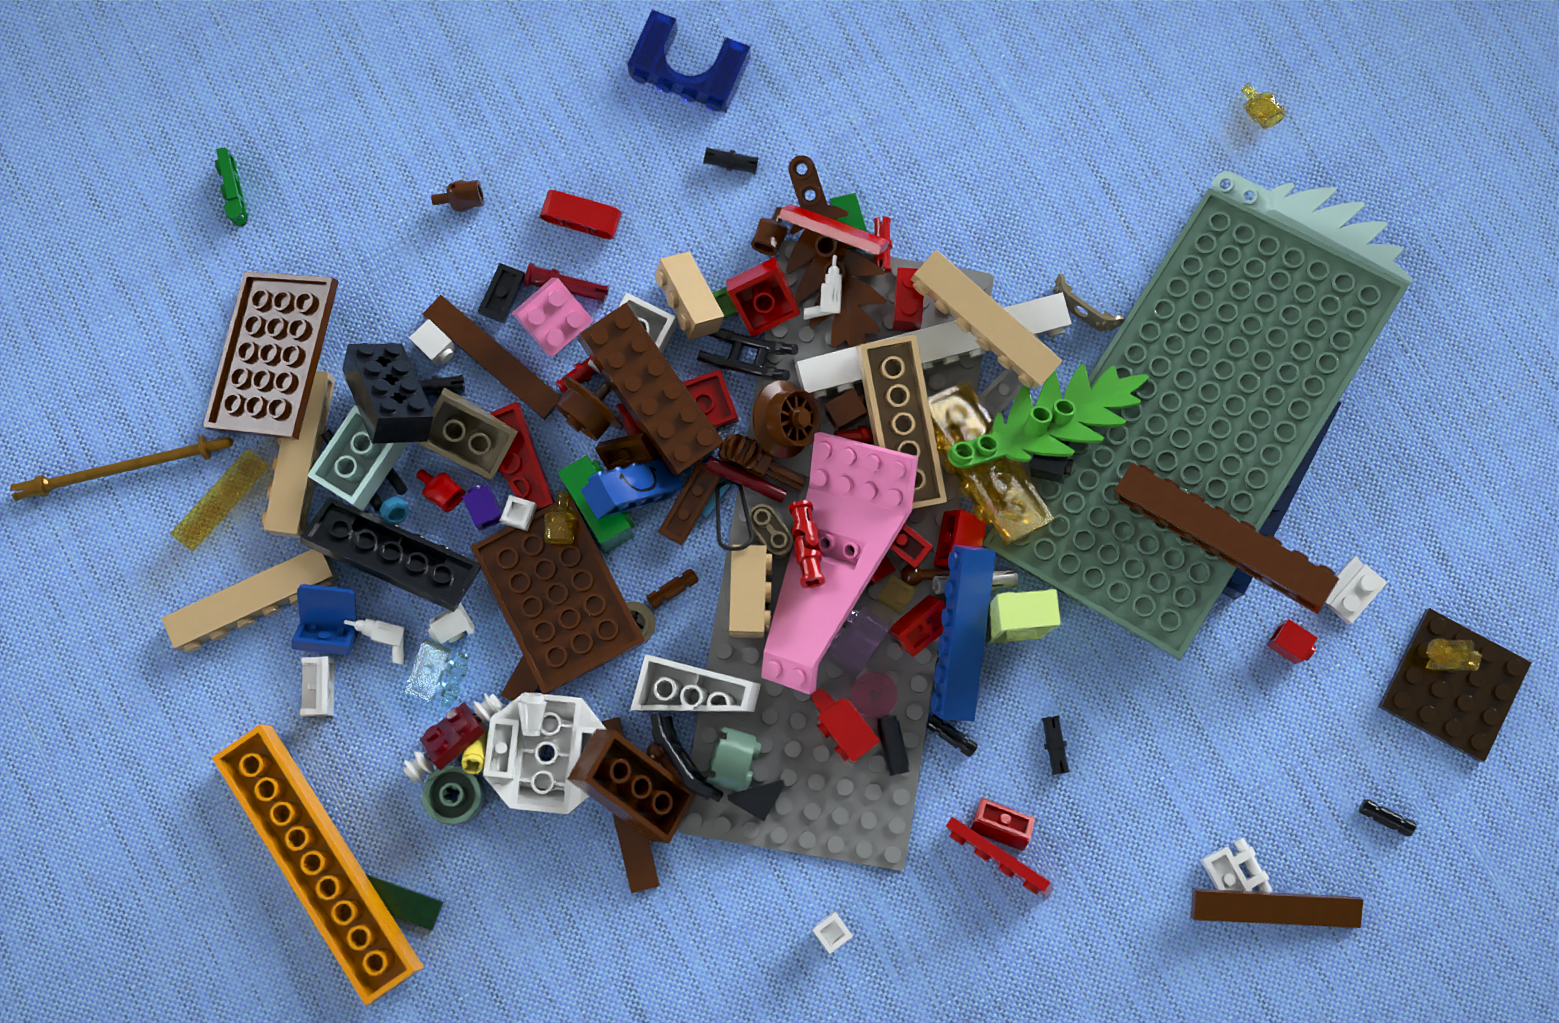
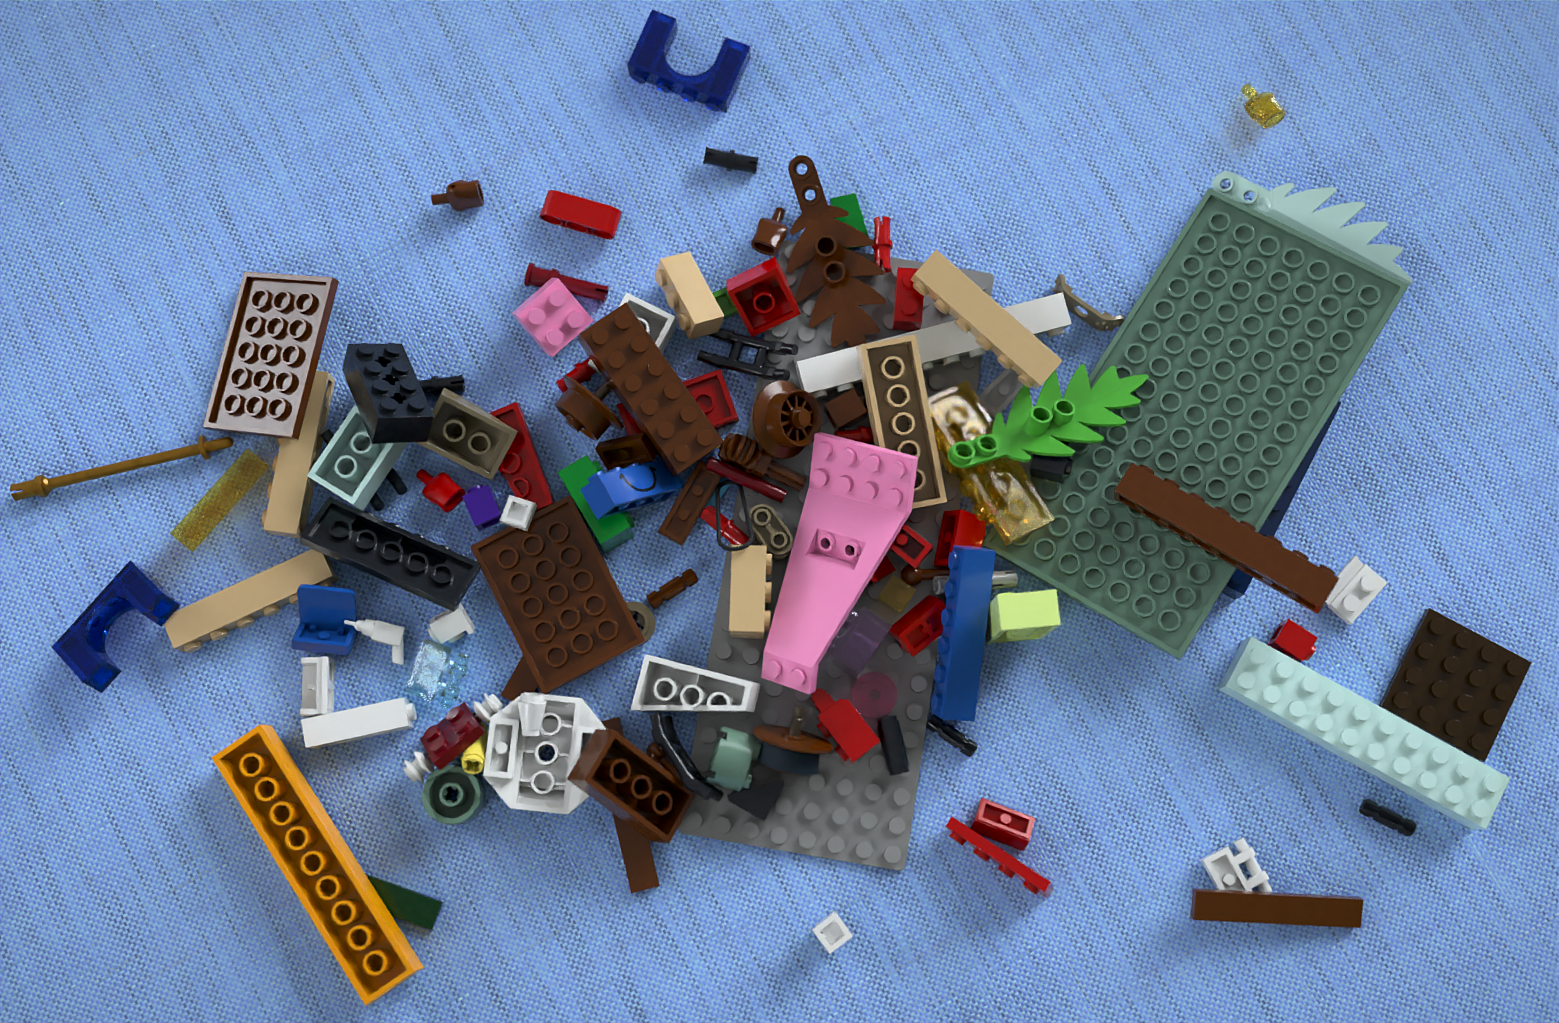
green hinge [215,147,248,227] -> none
dark azure tile [379,497,410,524] -> none
white brick [409,319,456,367] -> none
reddish brown tile [422,295,560,420] -> none
black plate [478,263,526,324] -> none
clear yellow piece [544,492,577,545] -> none
tile [779,204,889,255] -> none
red piece [788,500,826,588] -> none
white piece [804,255,842,320] -> none
black pin [1041,715,1070,775] -> none
clear yellow hips [1426,638,1482,670] -> none
none -> clear blue arch [52,560,181,693]
none -> white brick [301,697,417,749]
none -> red axle [700,505,749,545]
none -> piece [753,705,833,775]
none -> light aqua brick [1218,637,1510,830]

